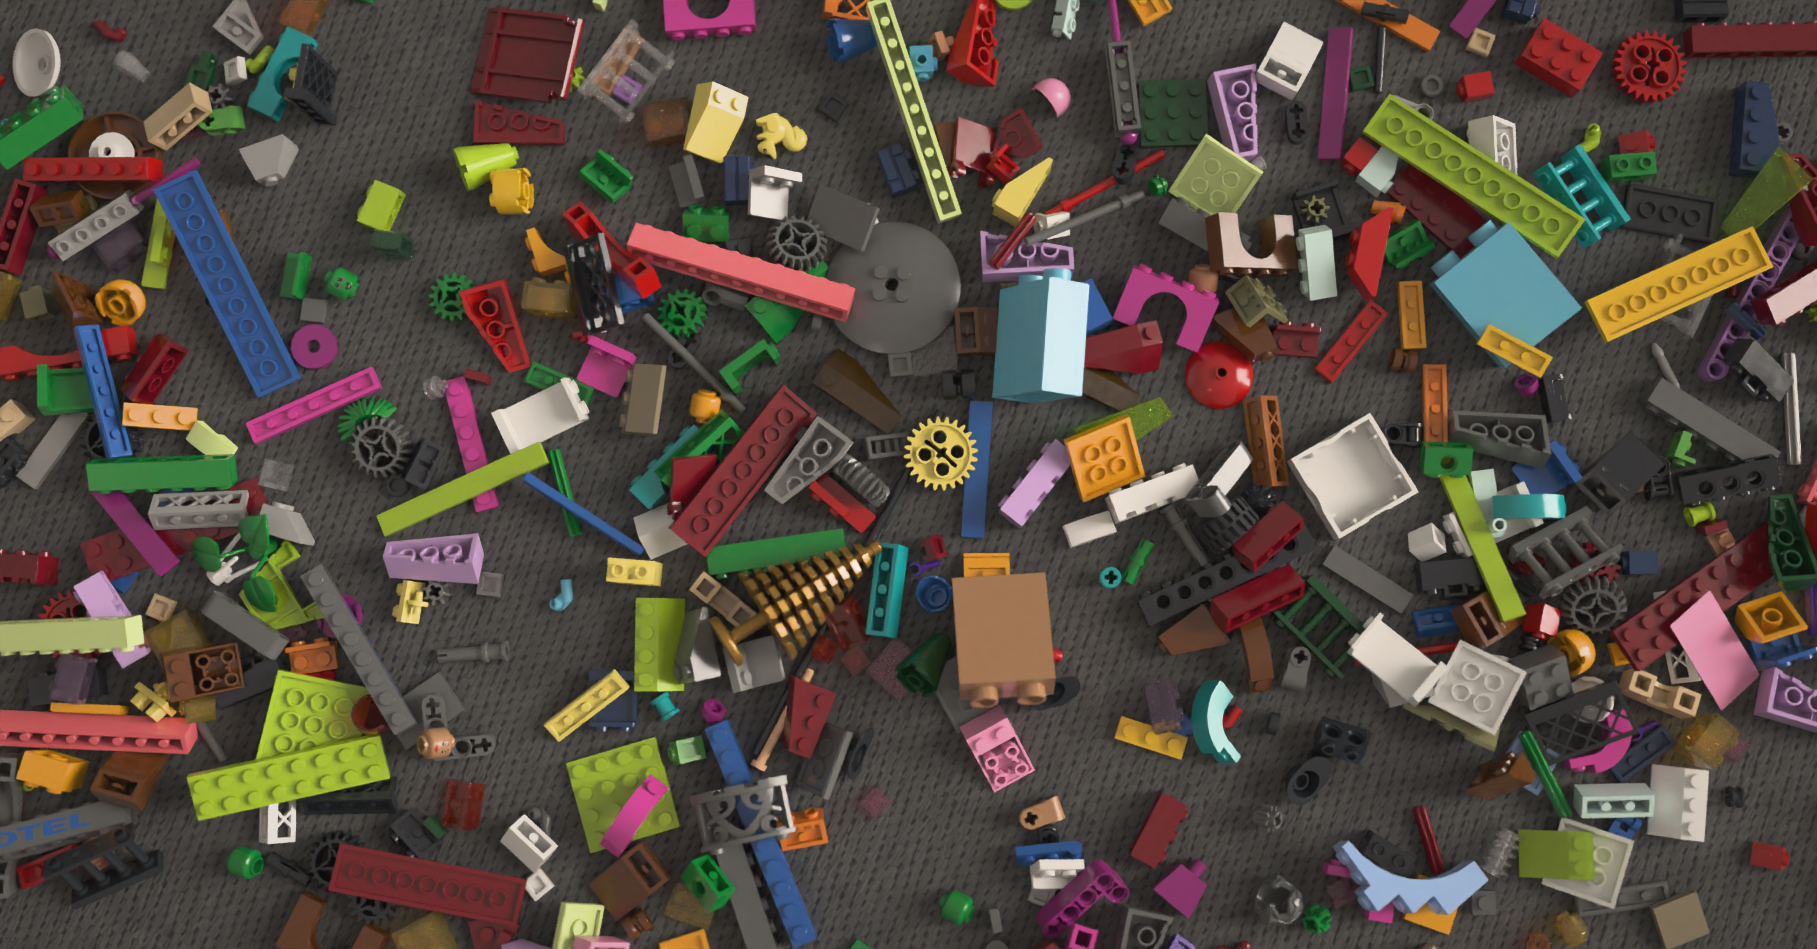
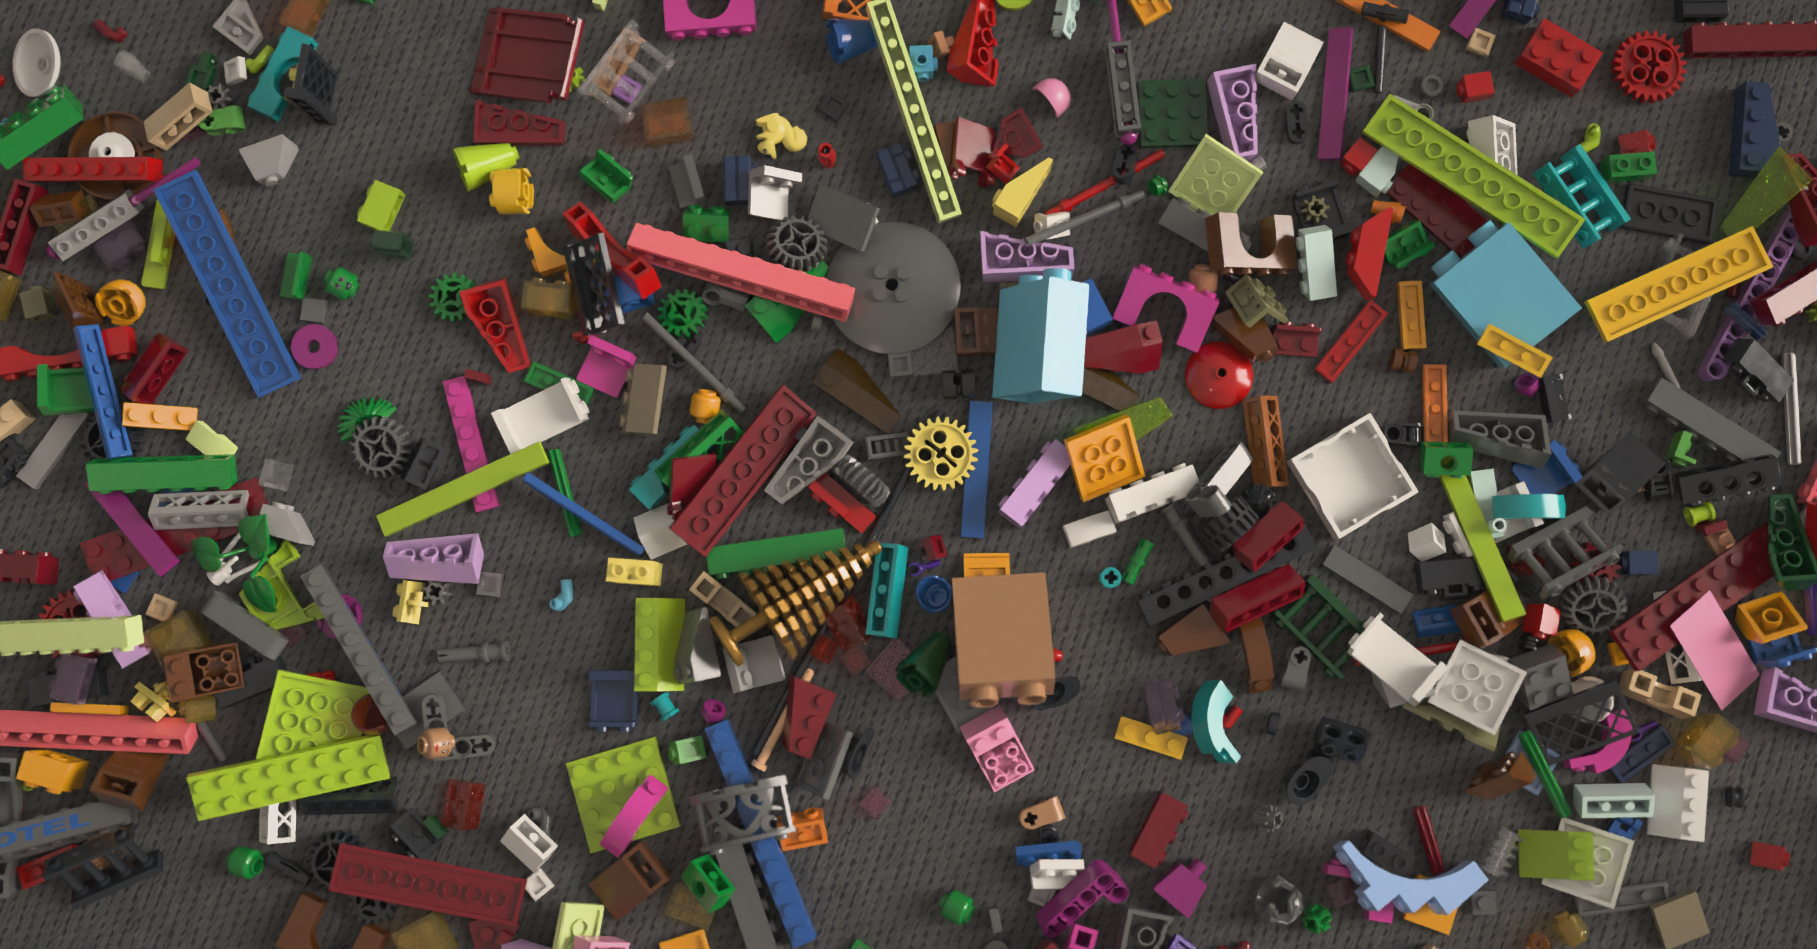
dark pink plate [246,367,382,444] -> none
orange bracket [284,637,340,674] -> none
clear tile [423,376,448,400] -> none
light yellow tile [543,669,629,742] -> none
reddish brown wheel [622,907,654,940] -> none
light yellow slope [683,82,748,164] -> none
green panel [719,339,781,396] -> none
dark red axle [989,212,1036,270] -> none
none -> red pin [818,143,836,169]

